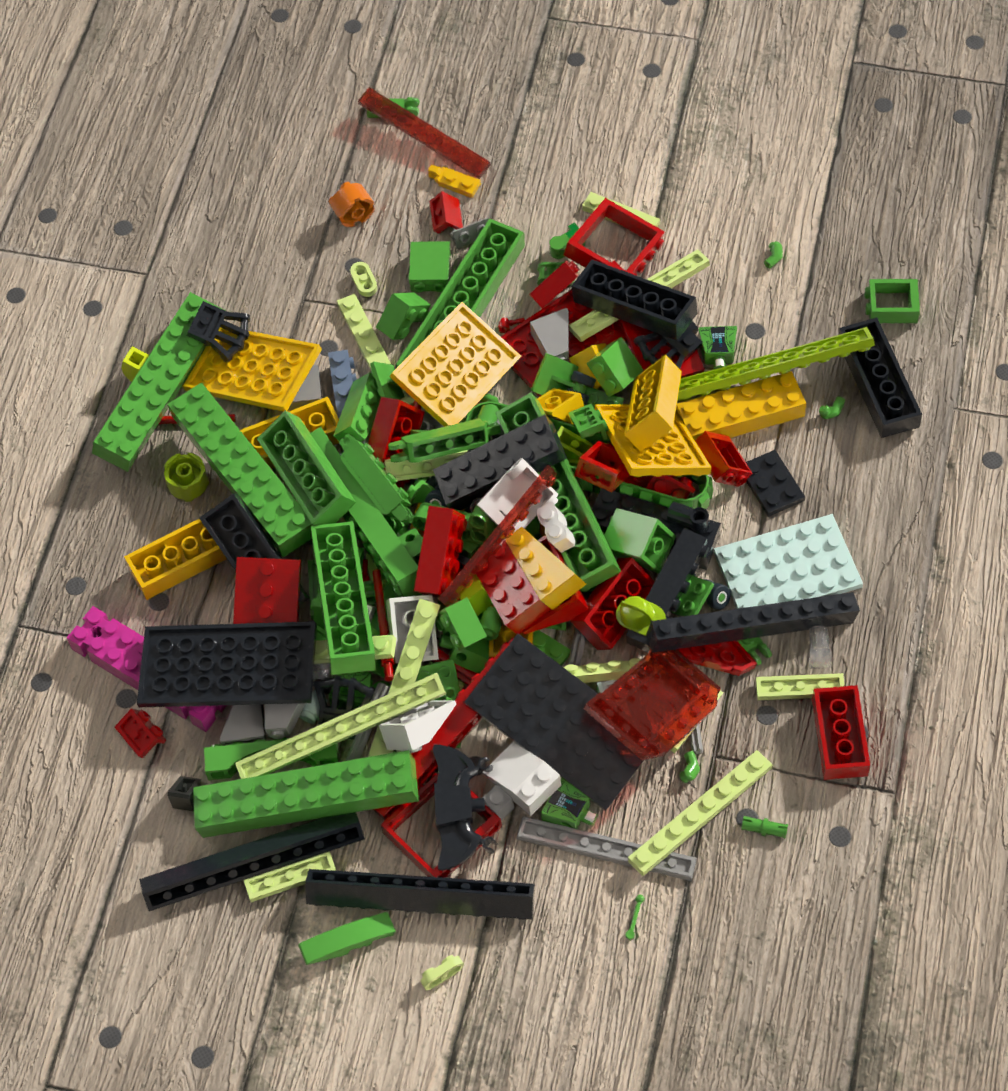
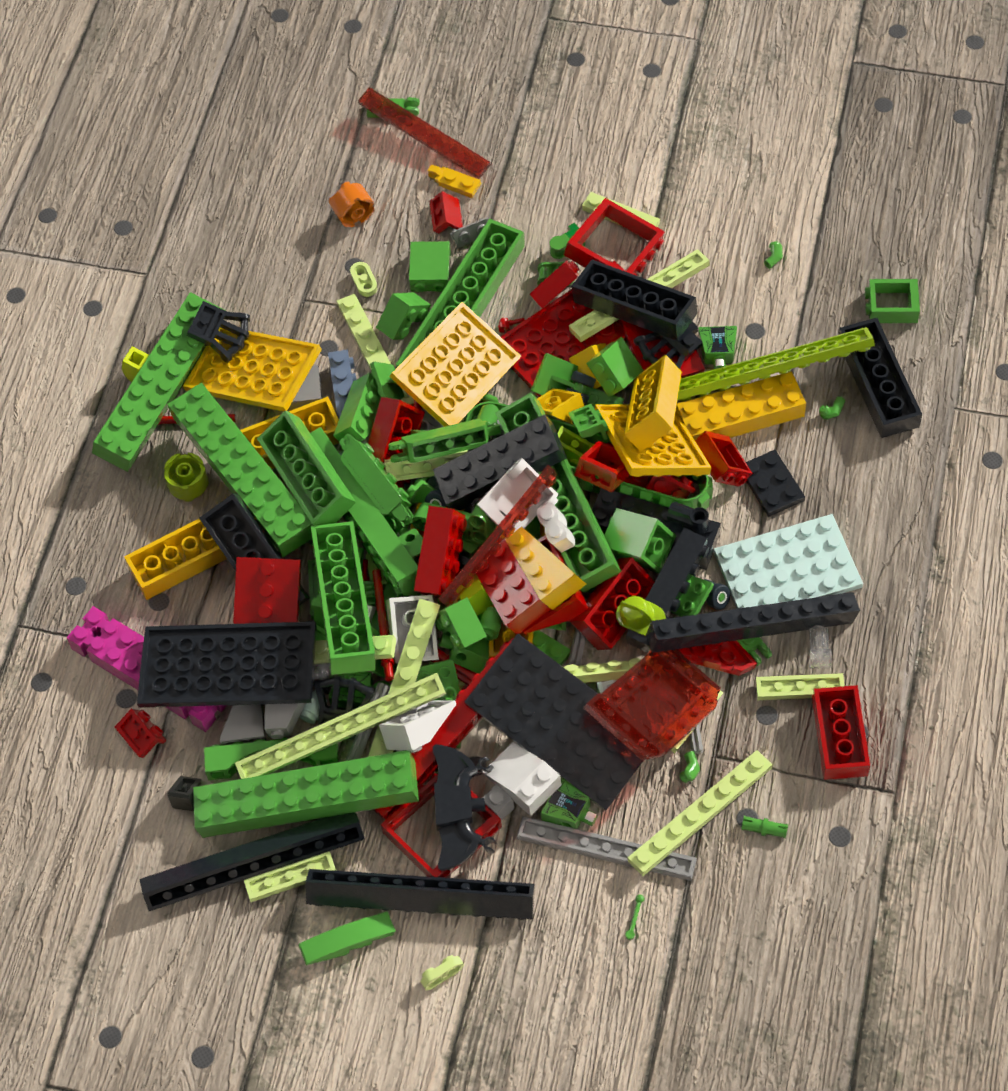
light grey slope [530,308,569,362] -> none

